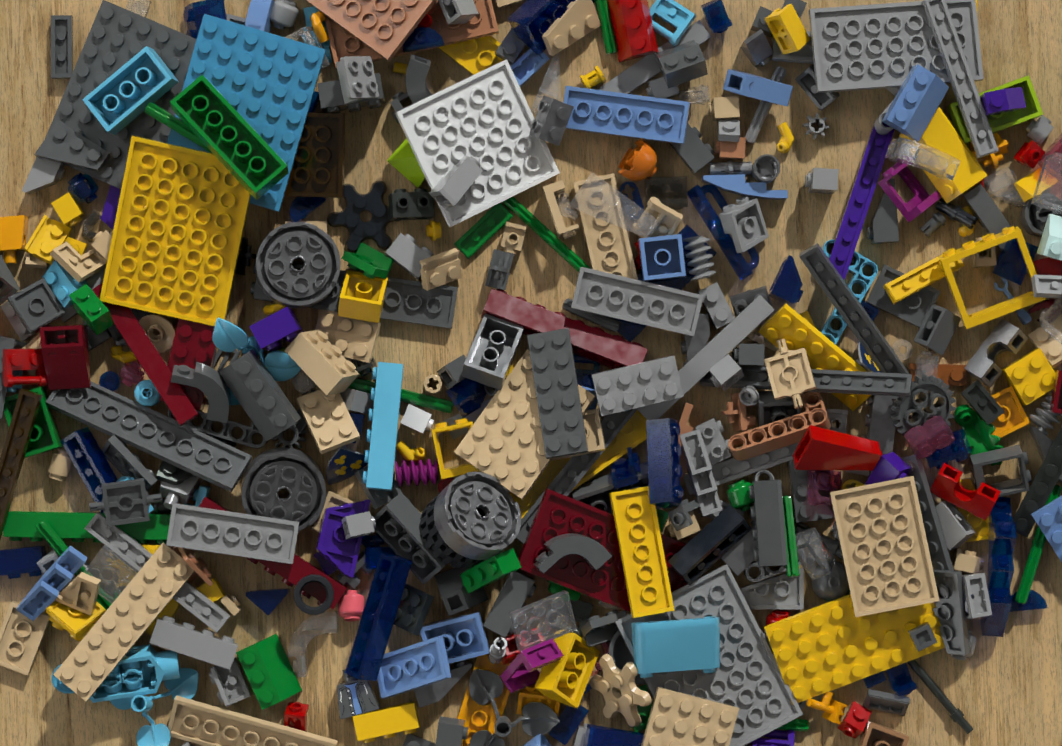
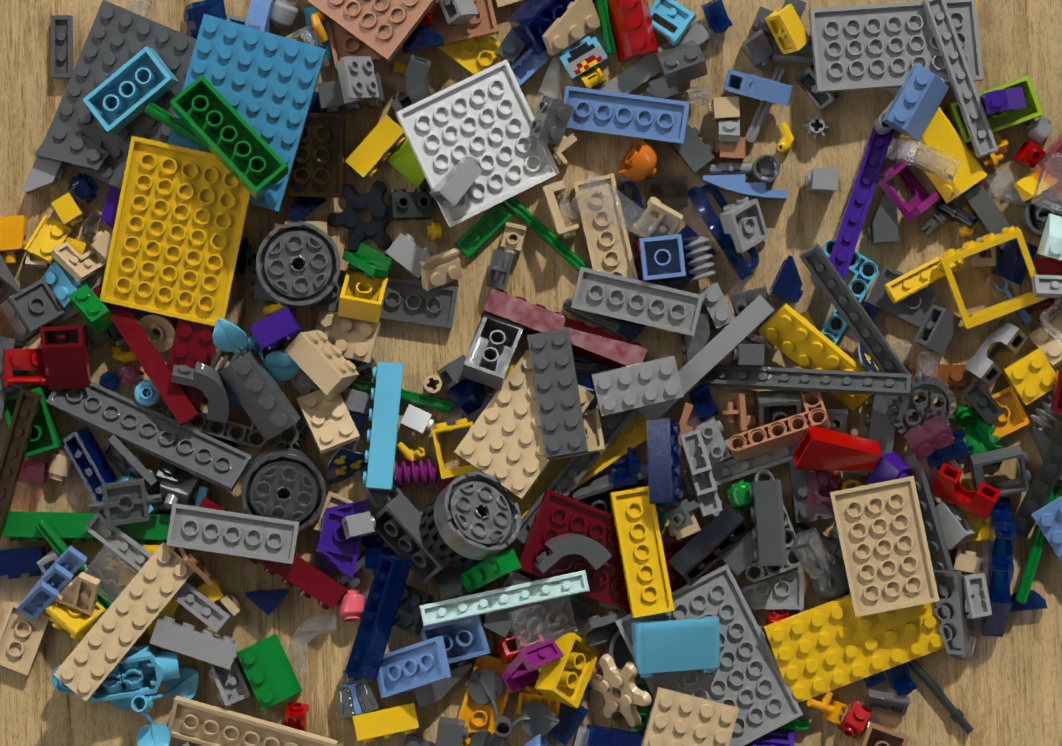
black tyre [294,574,334,615] -> none
light grey pin [488,637,507,664] -> none
light grey brick [709,354,744,391] -> none
light grey plate [739,386,759,406] -> none
tan plate [764,339,816,409] -> none
green axle [782,496,799,578] -> none
dark grey plate [908,622,937,652] -> none
none -> clear pink brick [18,460,48,484]
none -> yellow brick [345,114,406,180]
none -> light aqua tile [420,570,590,627]
none -> tan bracket [552,133,578,167]
none -> brick [559,36,608,81]
none -> clear blue bracket [689,385,719,422]

